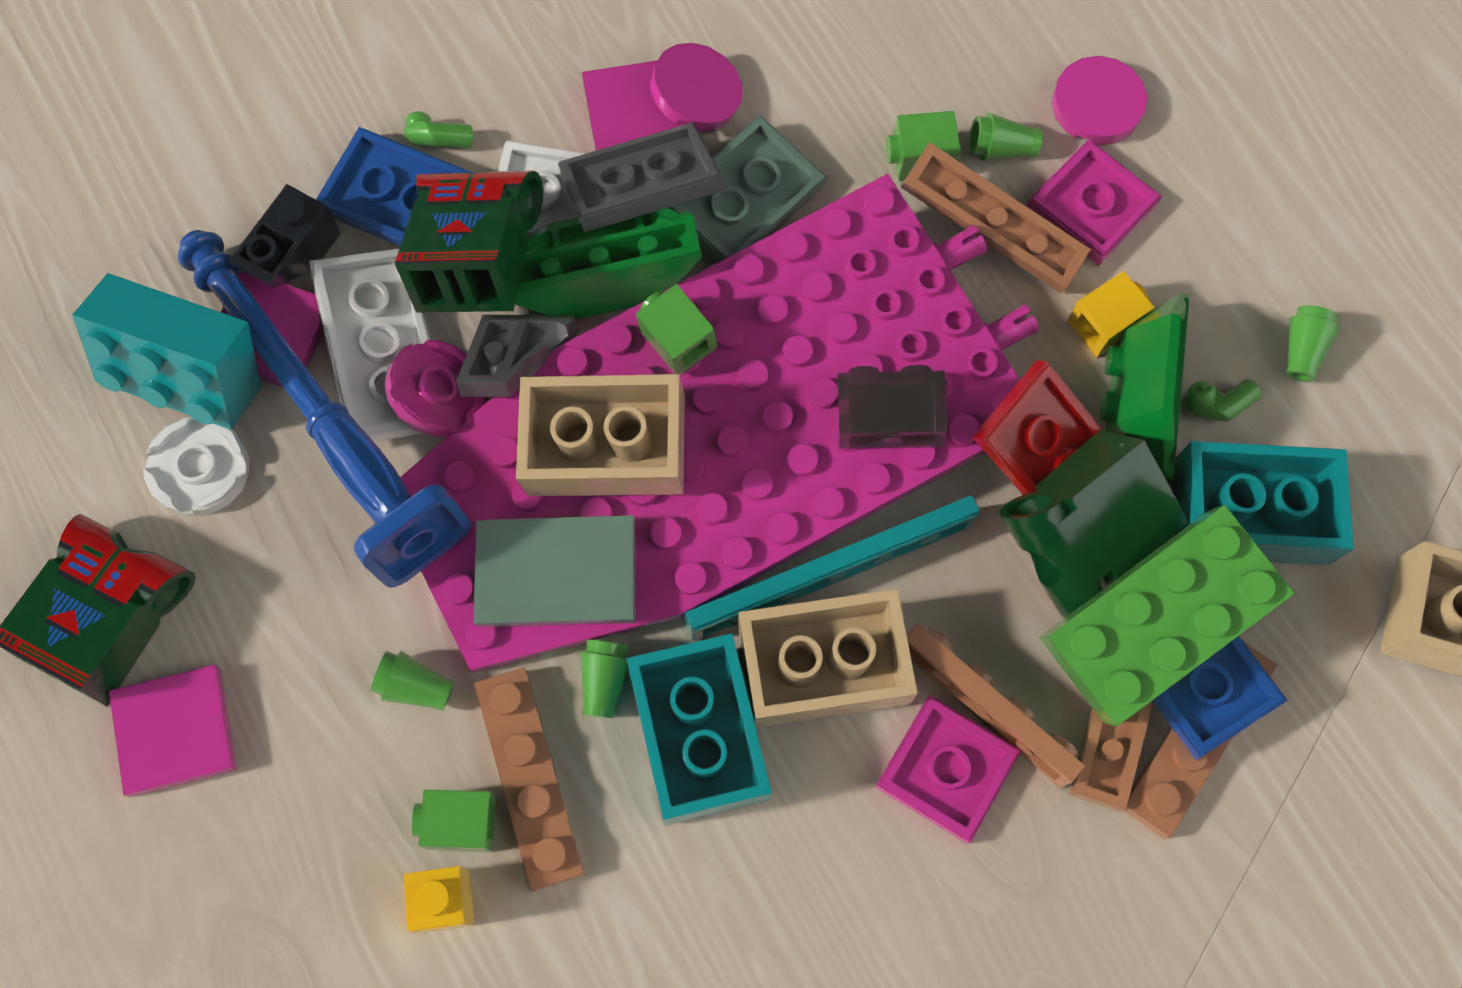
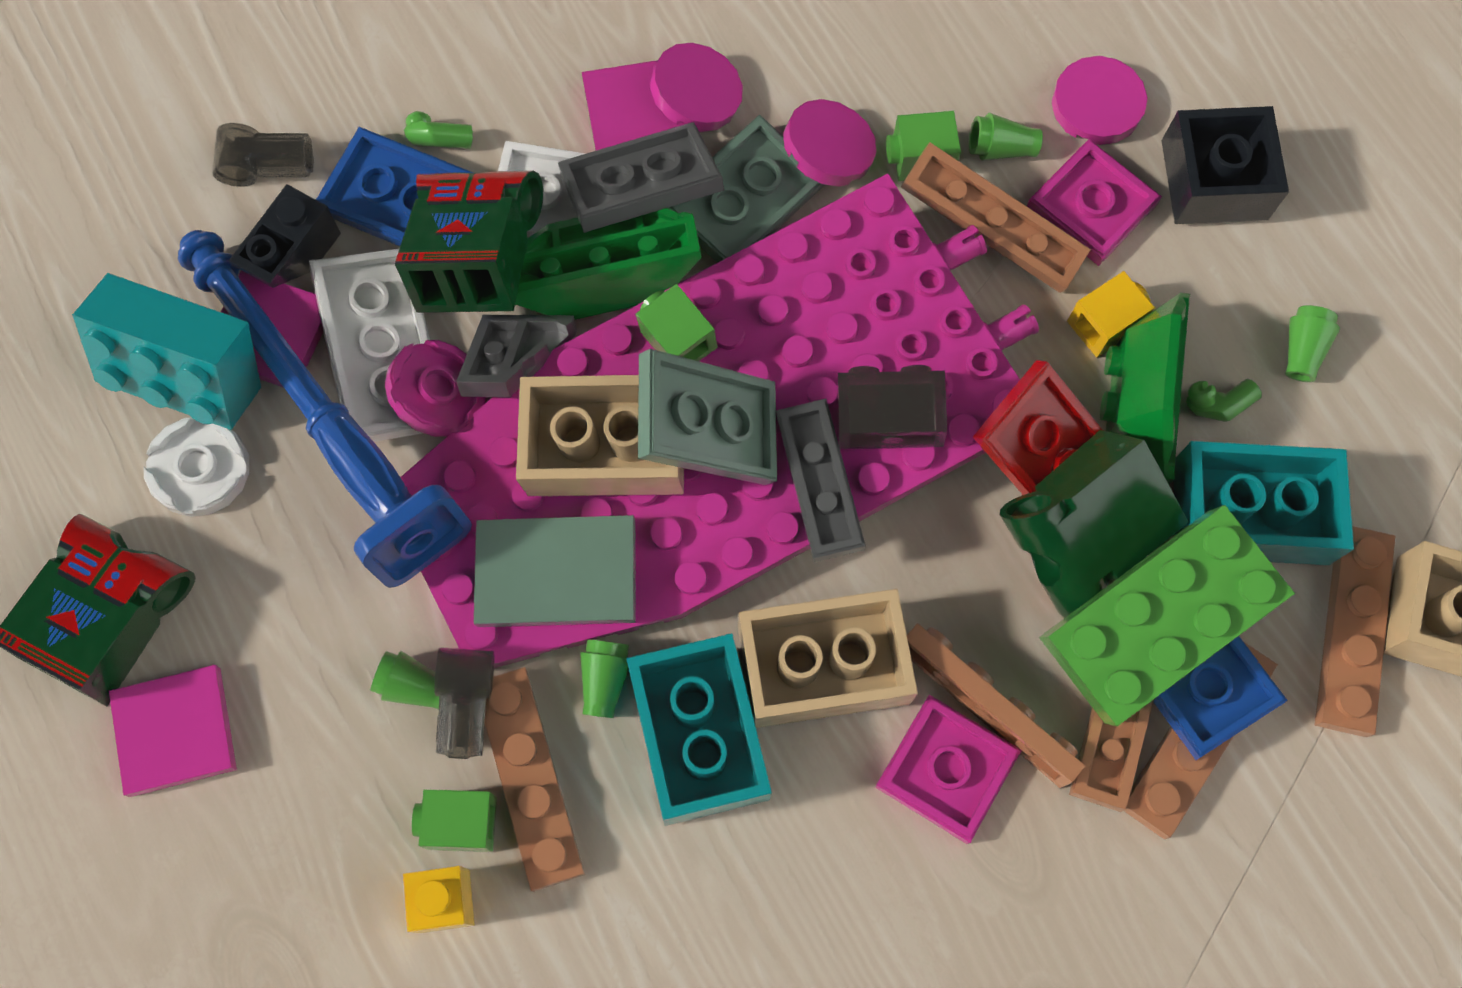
teal tile [685,495,980,641] -> none
none -> clear smoke piece [212,123,314,187]
none -> clear smoke piece [435,647,495,759]
none -> sand green tile [638,349,777,485]
none -> dark grey tile [776,399,866,562]
none -> dark pink tile [783,99,877,187]
none -> black brick [1161,106,1289,224]
none -> nougat plate [1314,526,1396,738]

